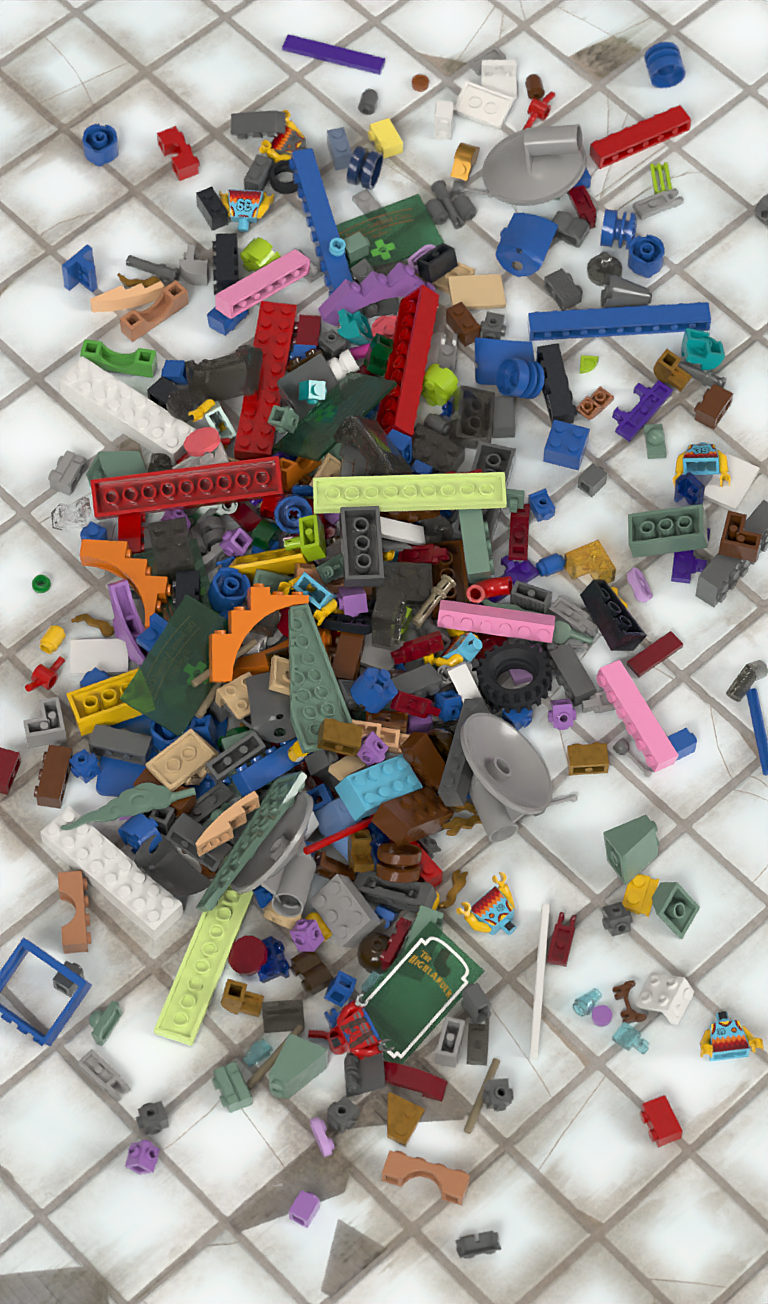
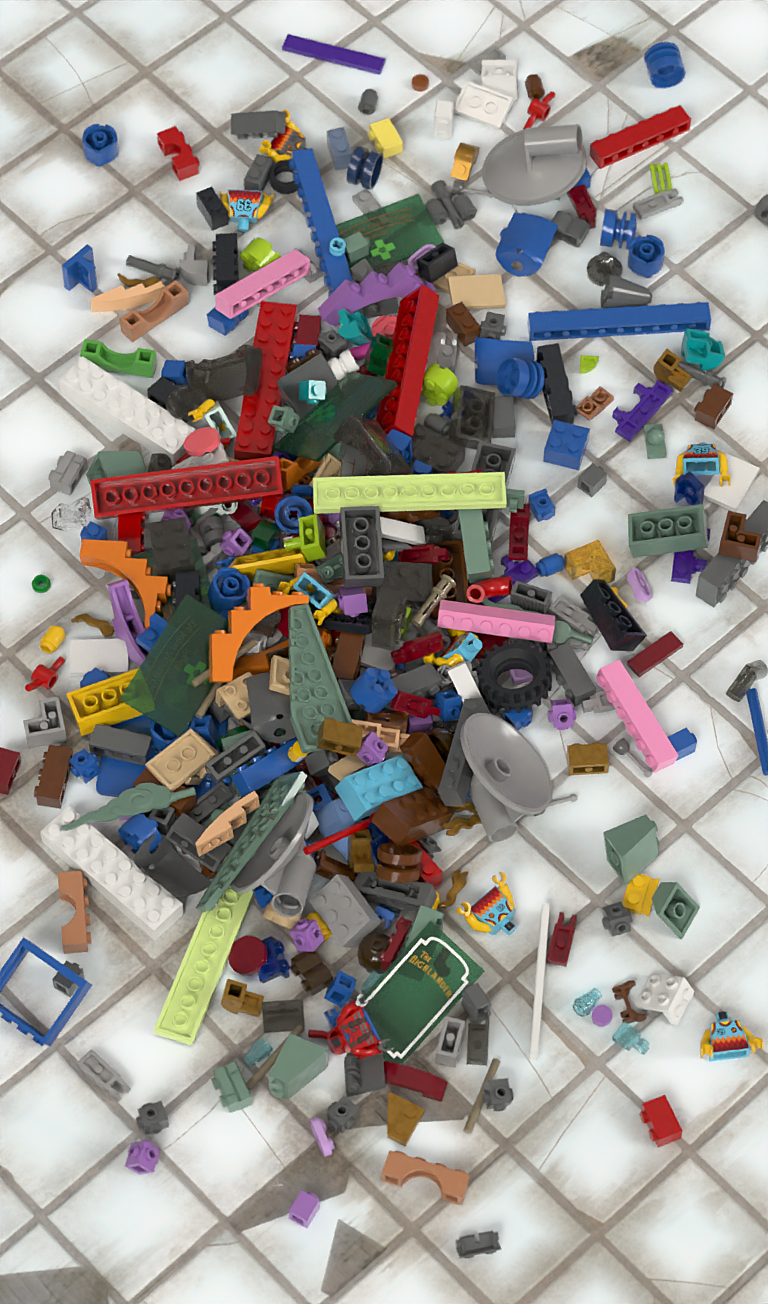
sand green tile [89,1000,123,1046] -> none
dark grey brick [544,268,583,311] -> none

